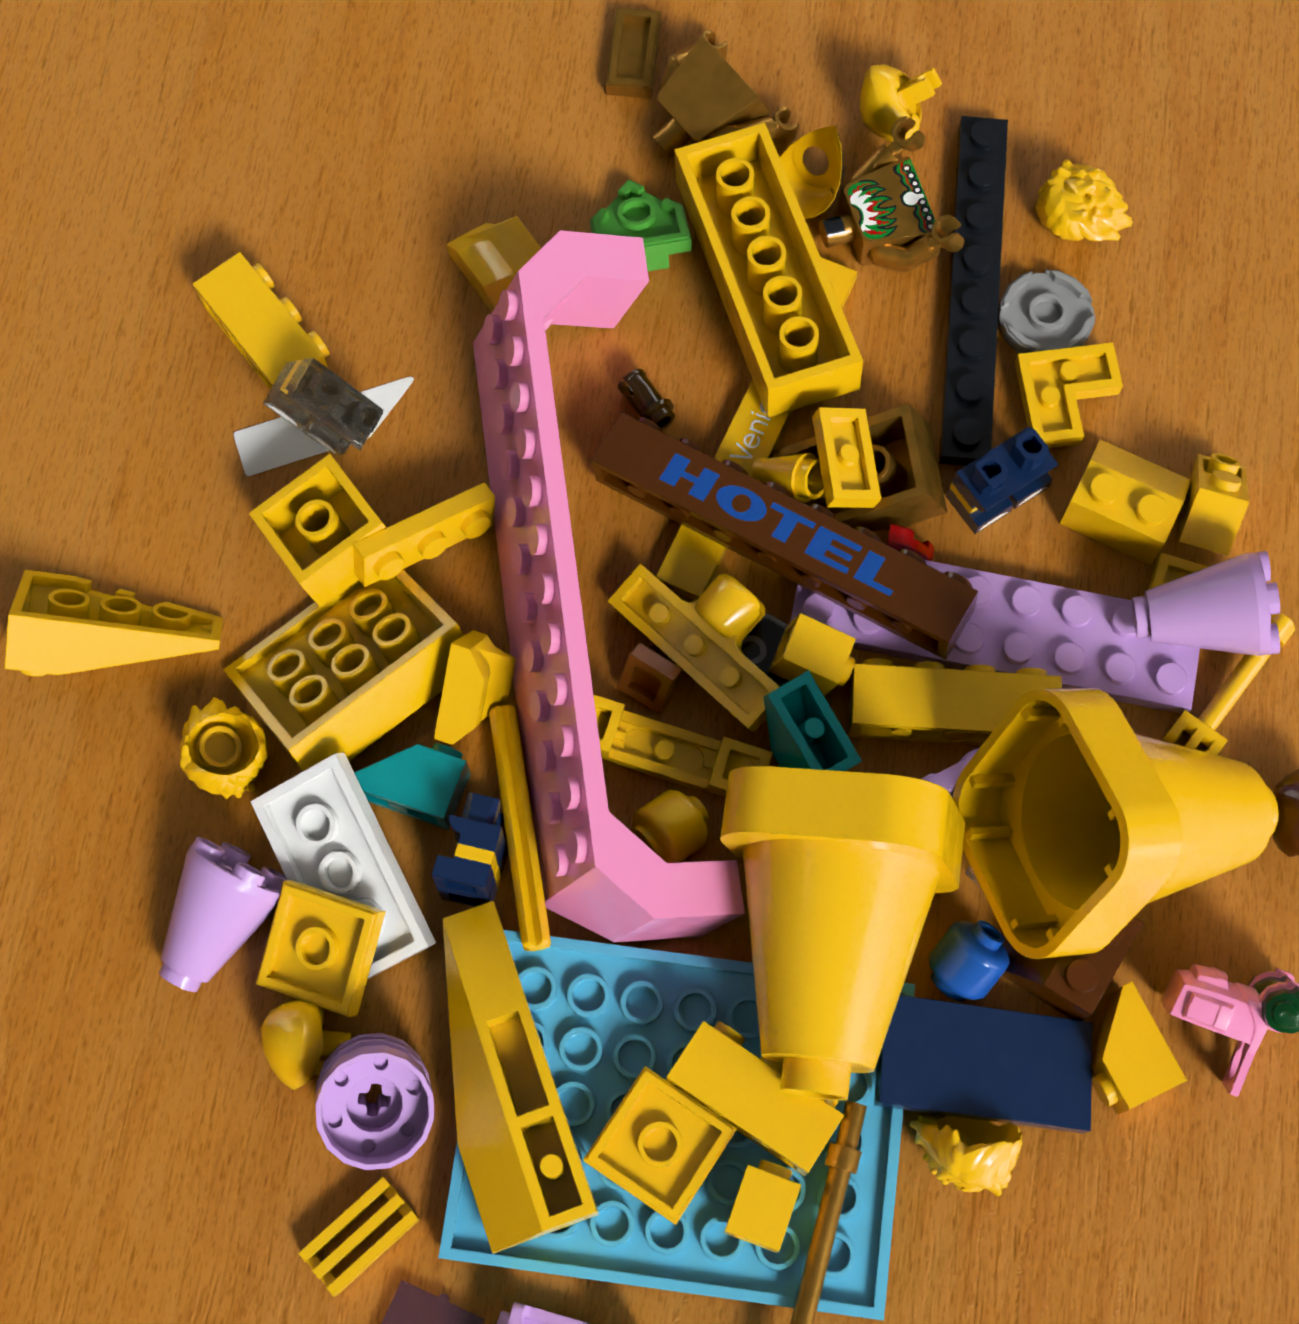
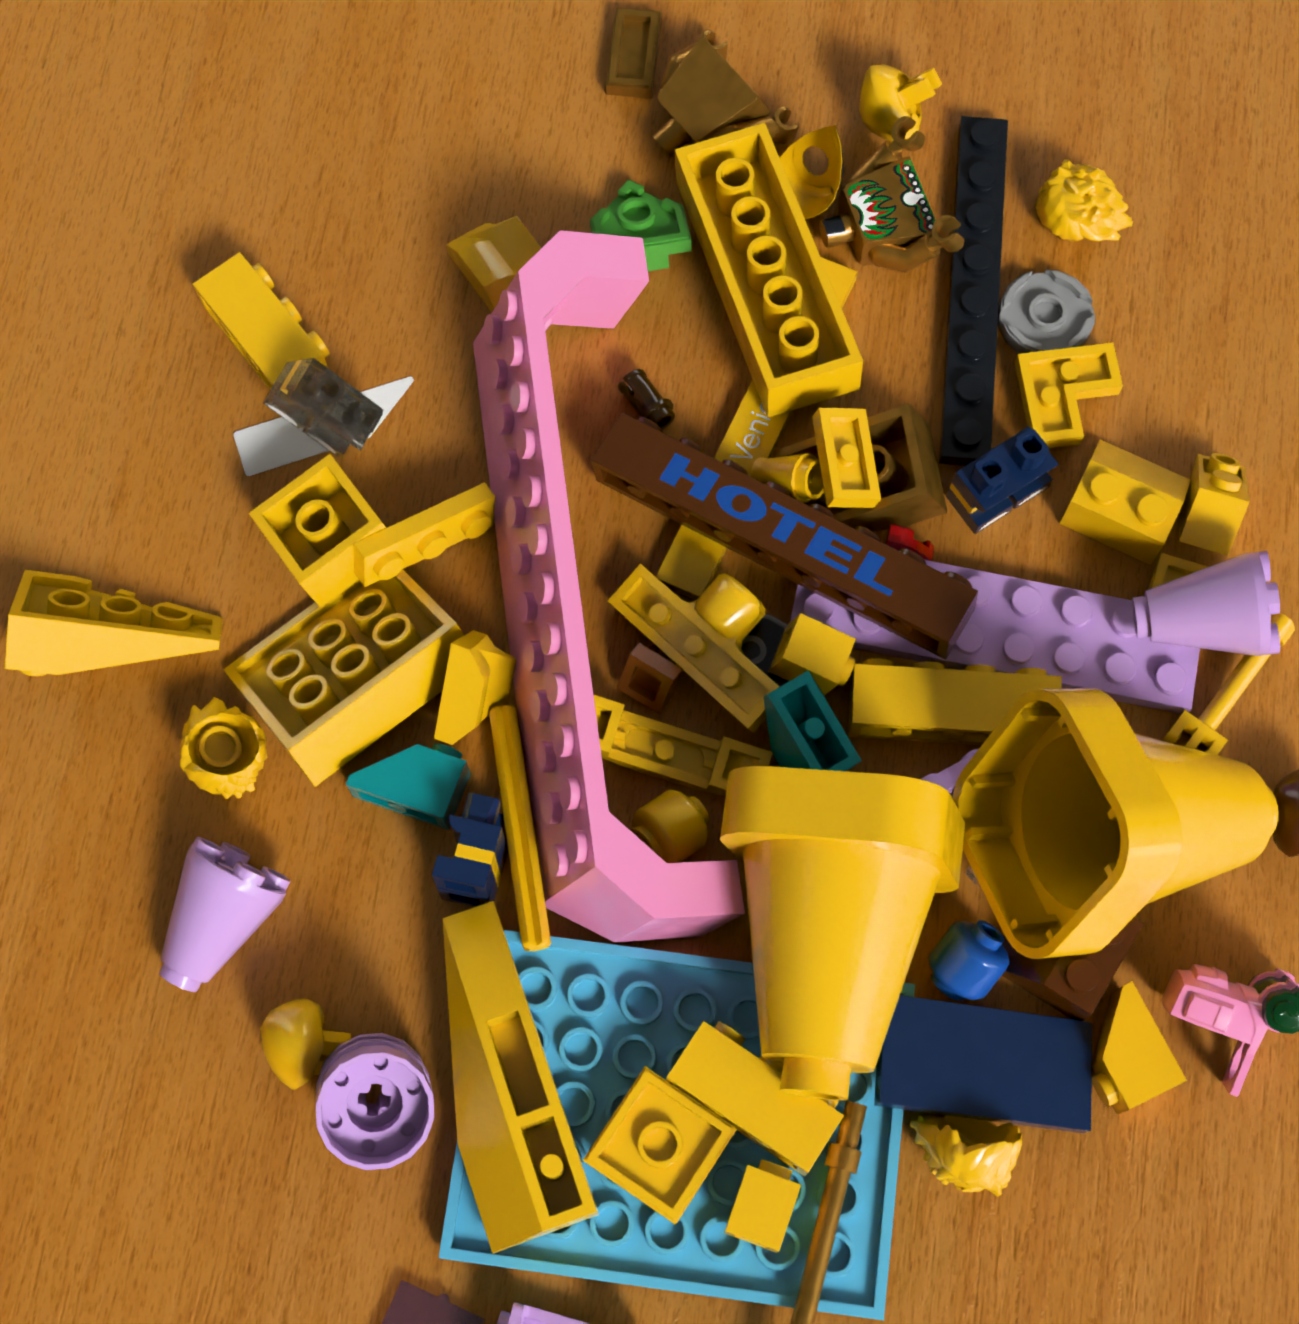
white plate [250,752,436,979] -> none
yellow plate [256,880,386,1017] -> none
yellow tile [298,1177,421,1297] -> none

